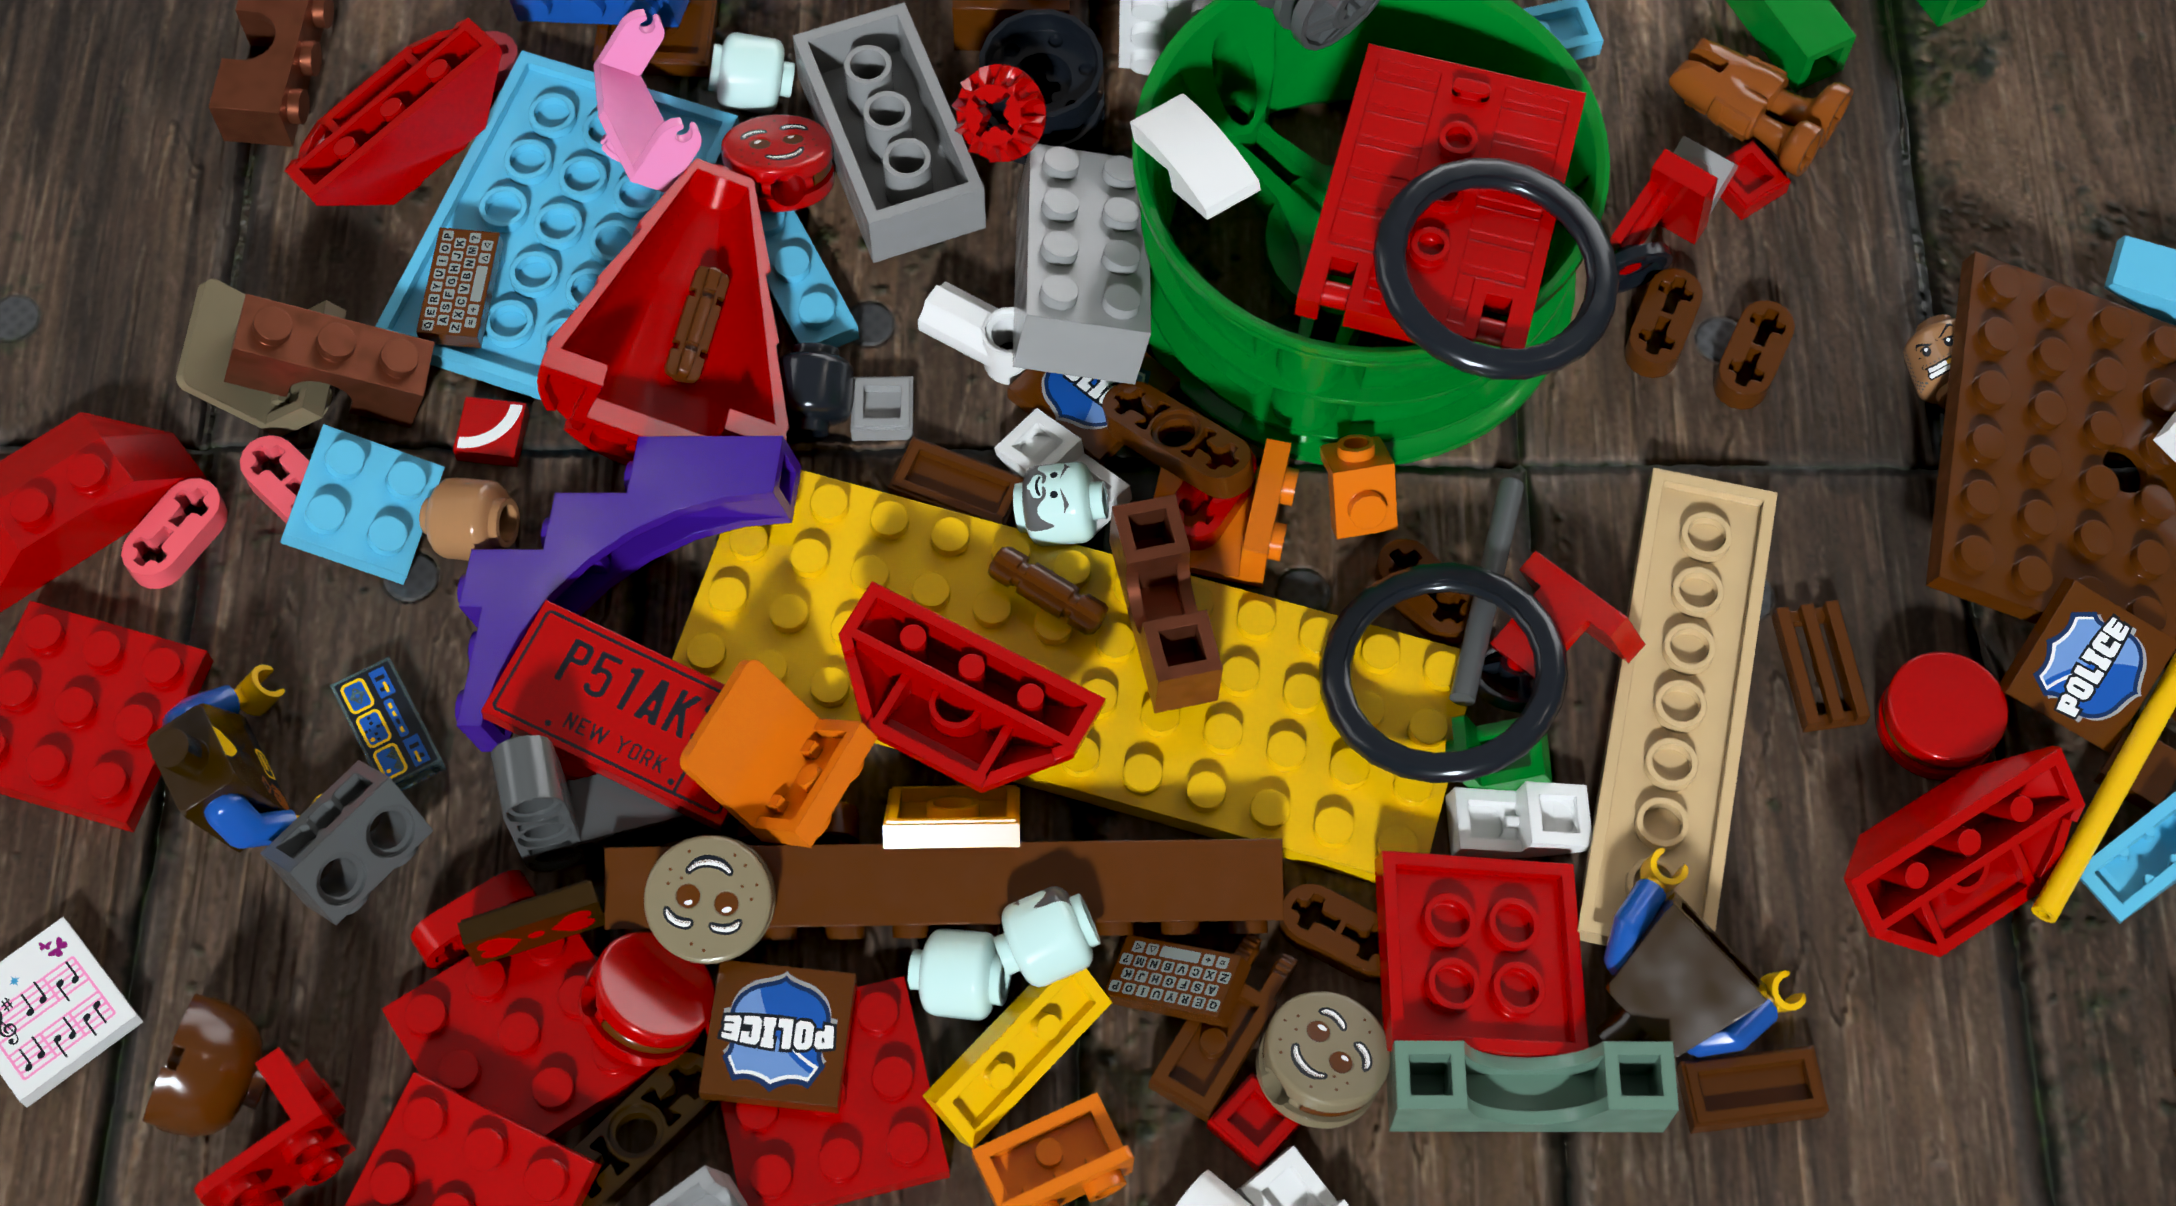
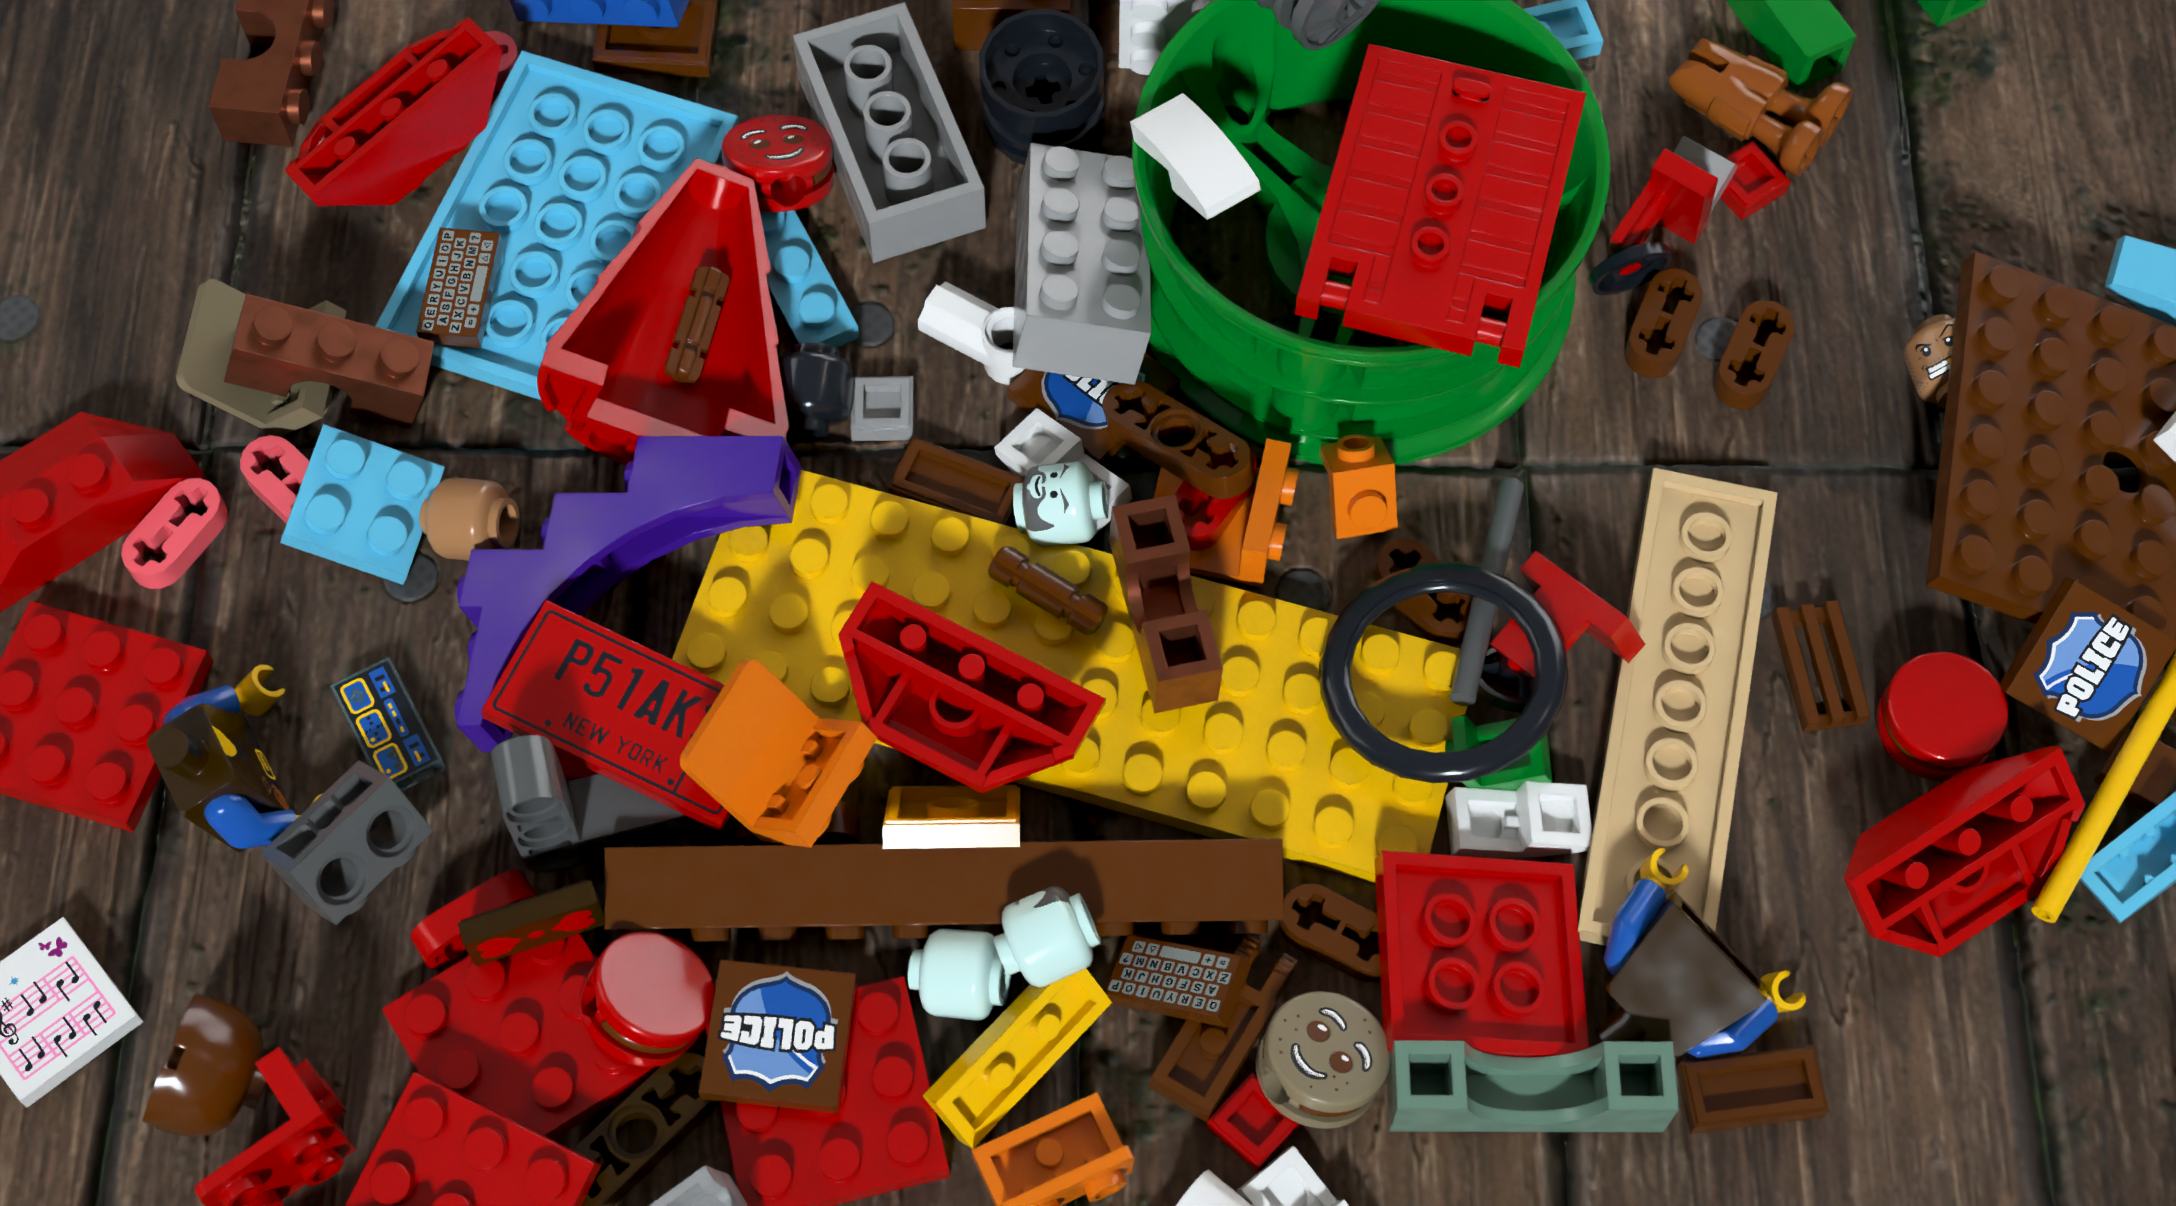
red tile [453,396,530,467] -> none
bright pink piece [594,9,702,192] -> none
dark tan head [644,835,776,964] -> none
light aqua head [708,32,795,115] -> none
red gear [951,64,1046,163] -> none
black wedge [1373,158,1619,380] -> none

